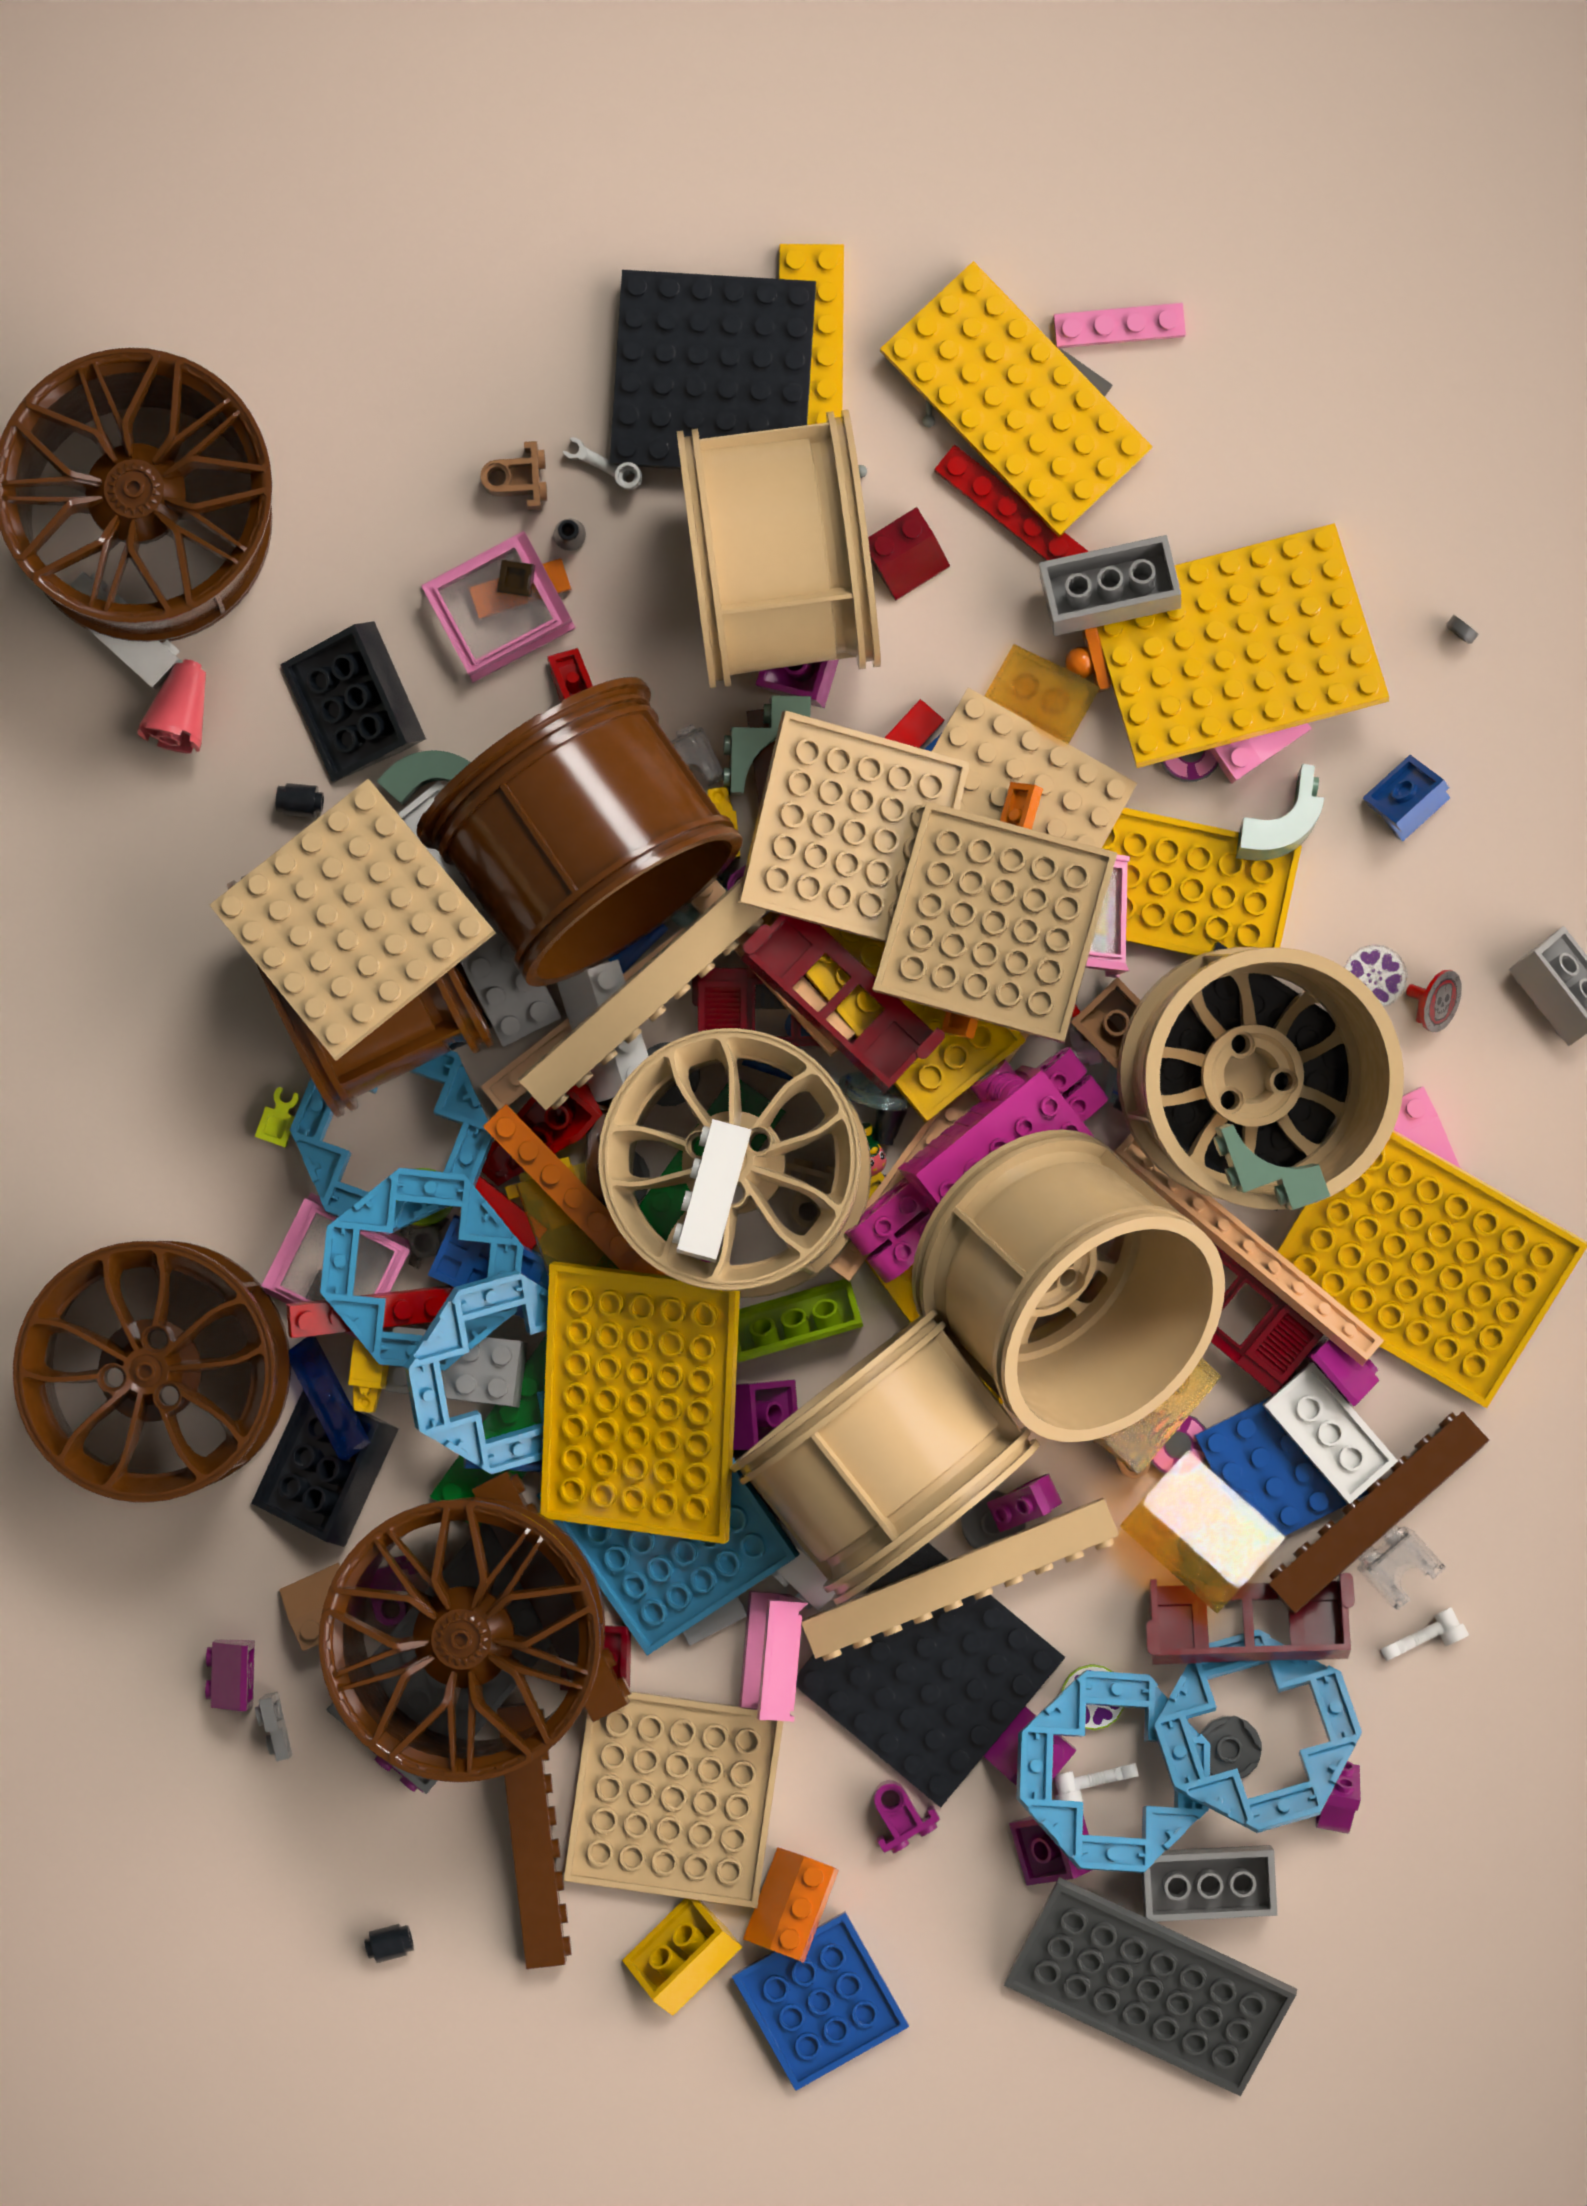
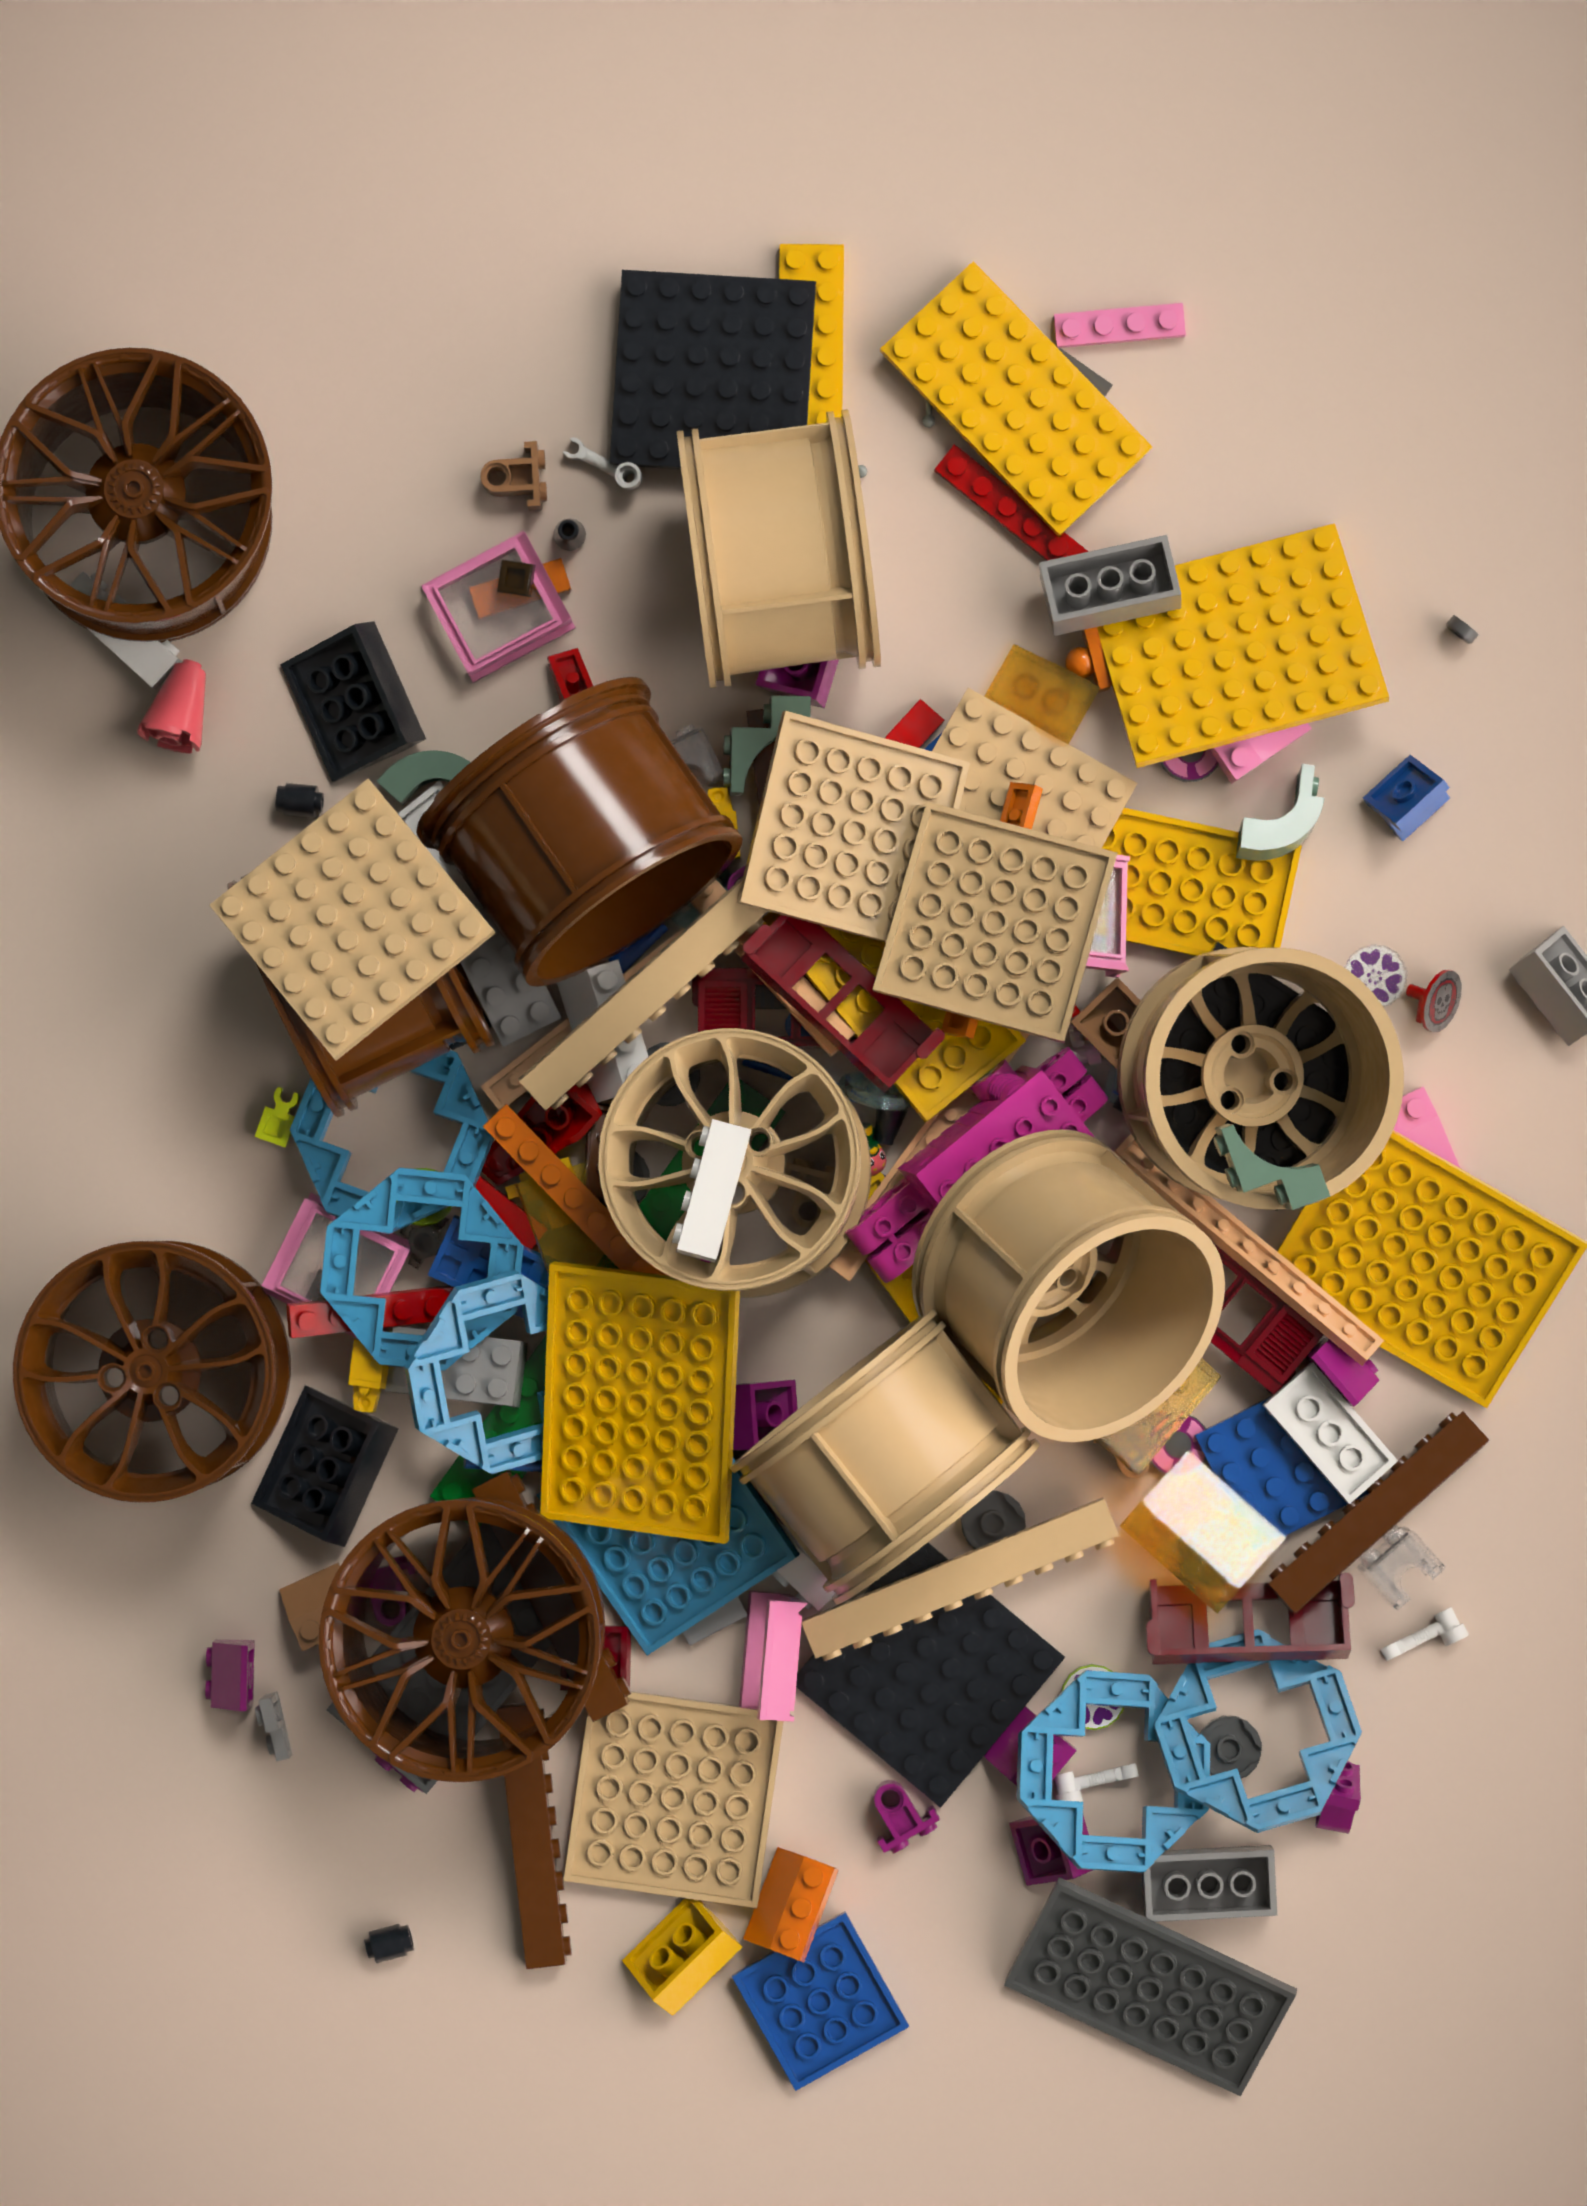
clear blue plate [289,1336,371,1461] -> none
lime slope [737,1279,864,1363] -> none
dark red slope [868,507,950,601] -> none
magenta pin [987,1473,1062,1532] -> none

